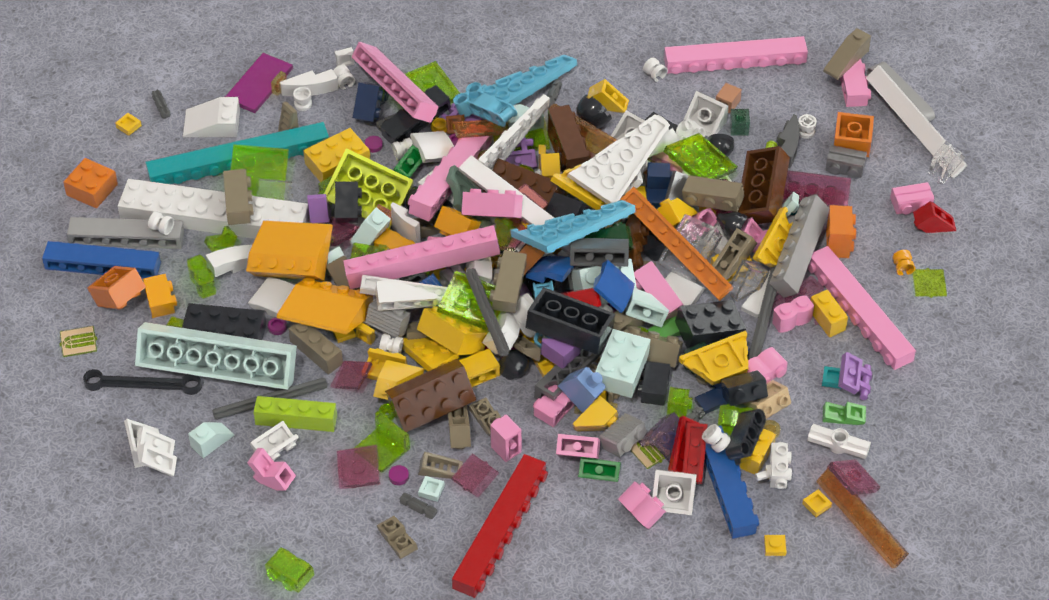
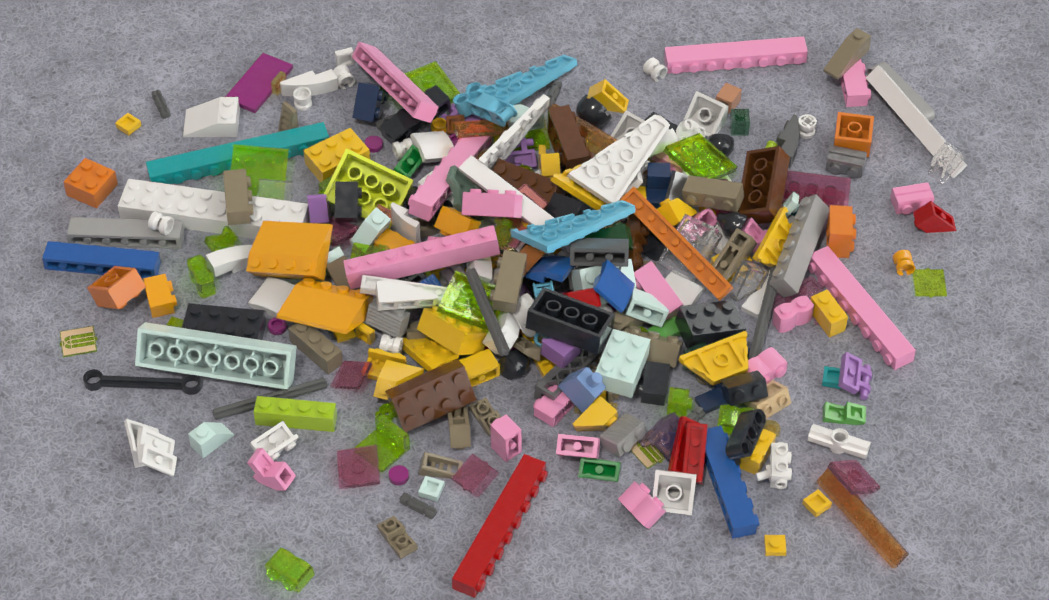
white wheel [702,424,730,452] -> none

